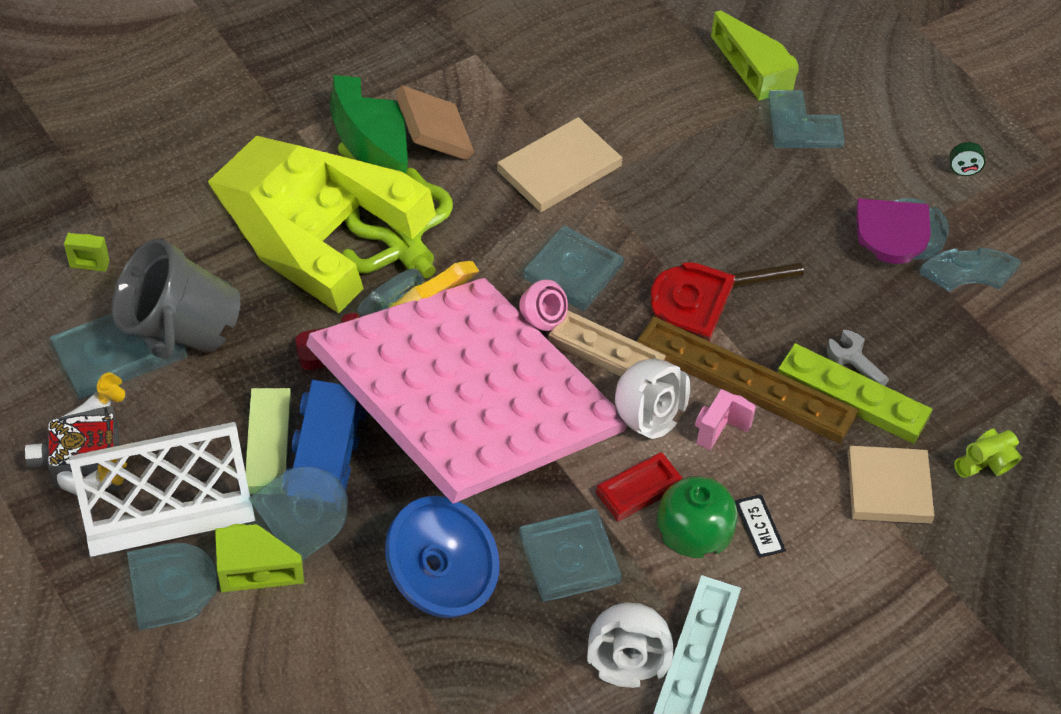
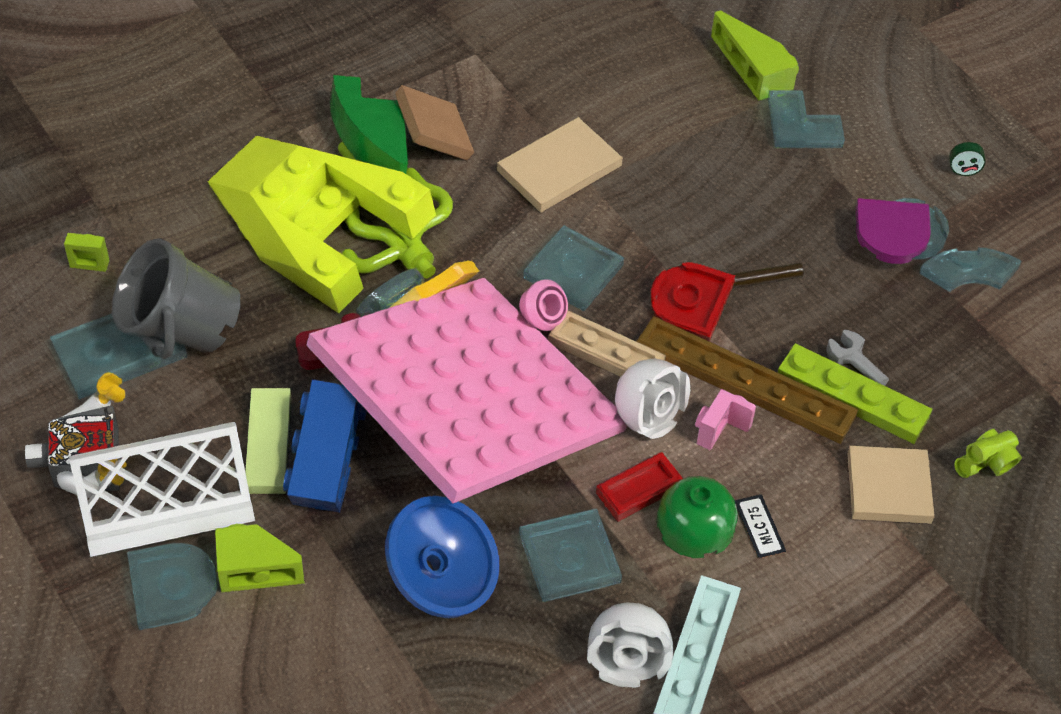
clear light blue tile [248,466,348,561] -> none

